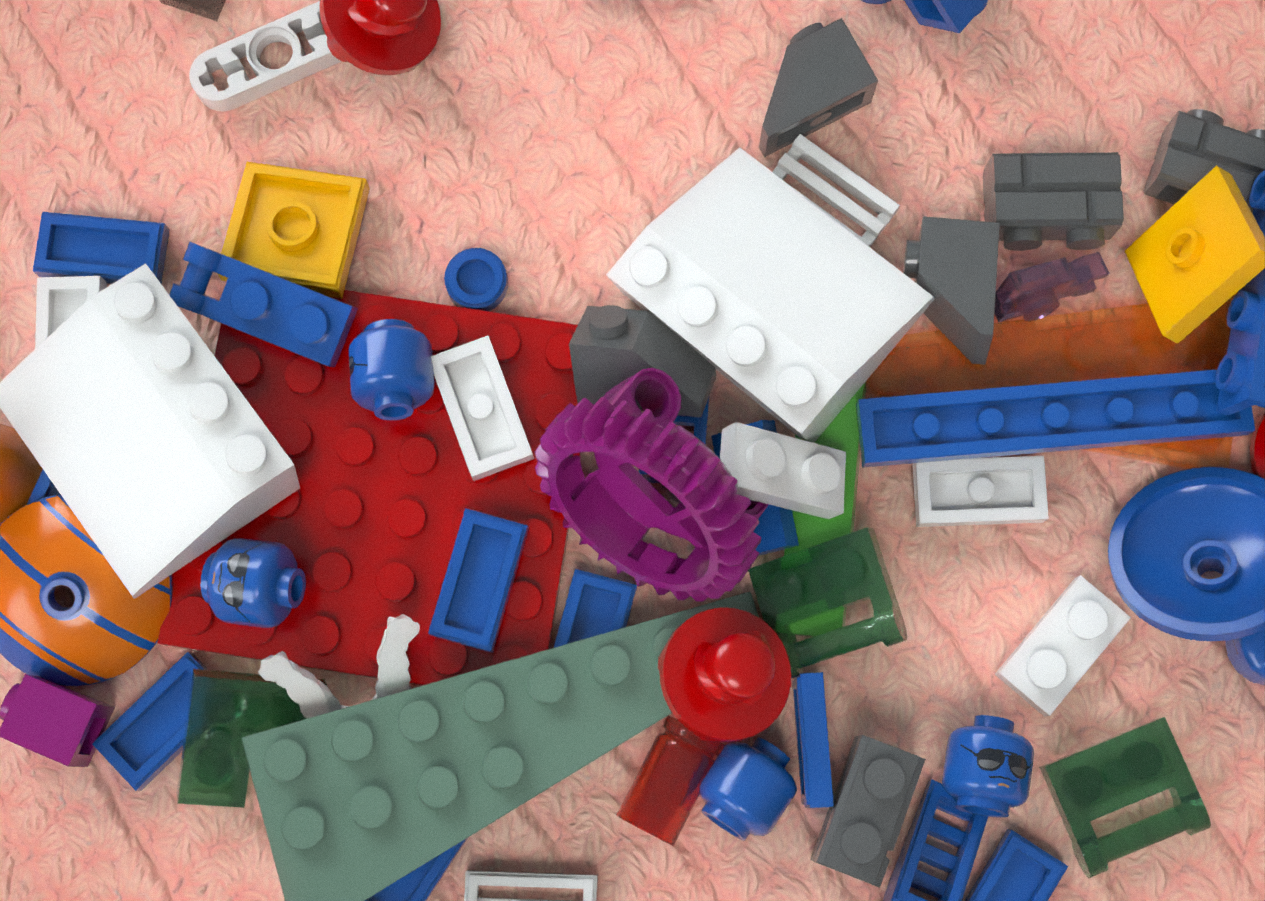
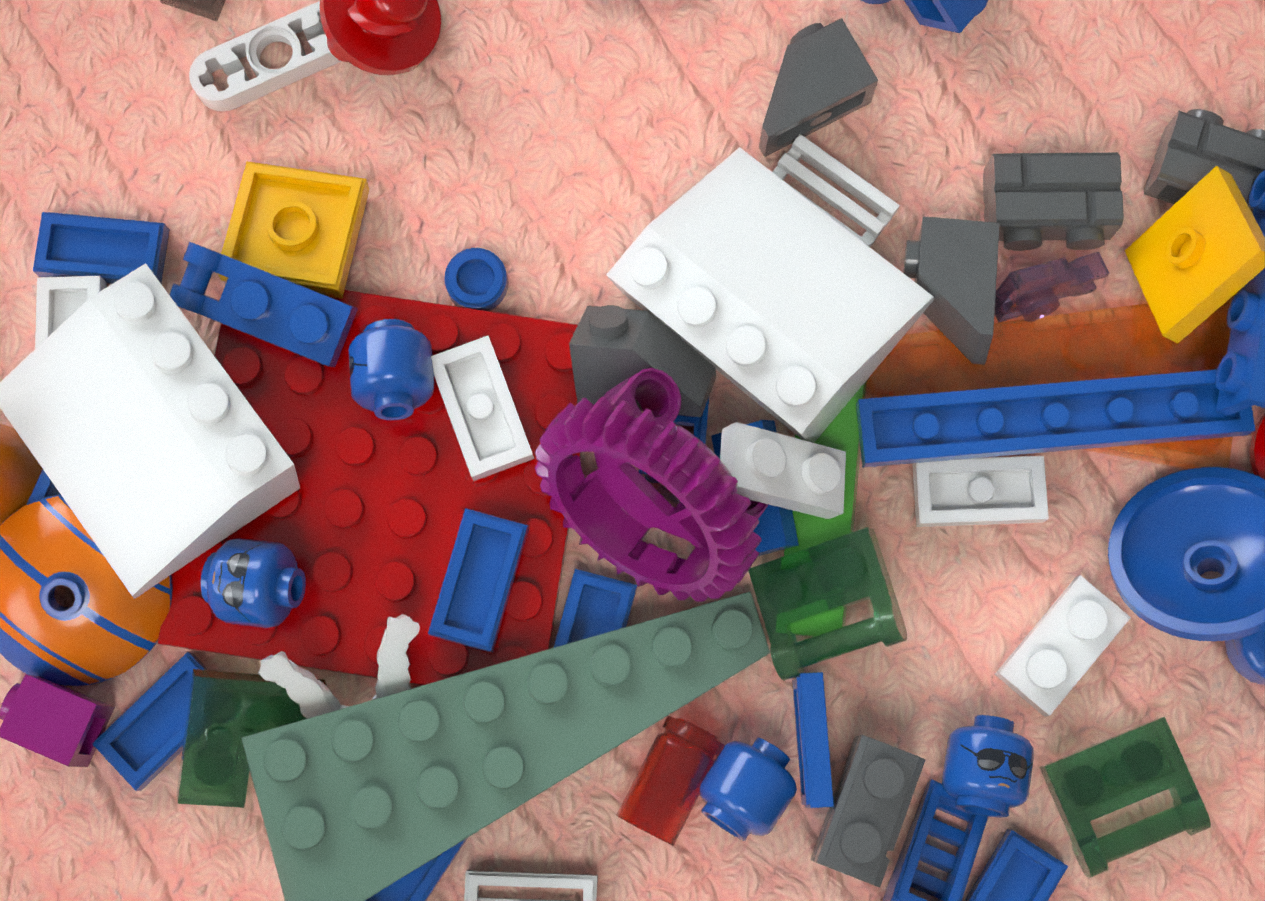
red plate [658,607,791,742] -> none

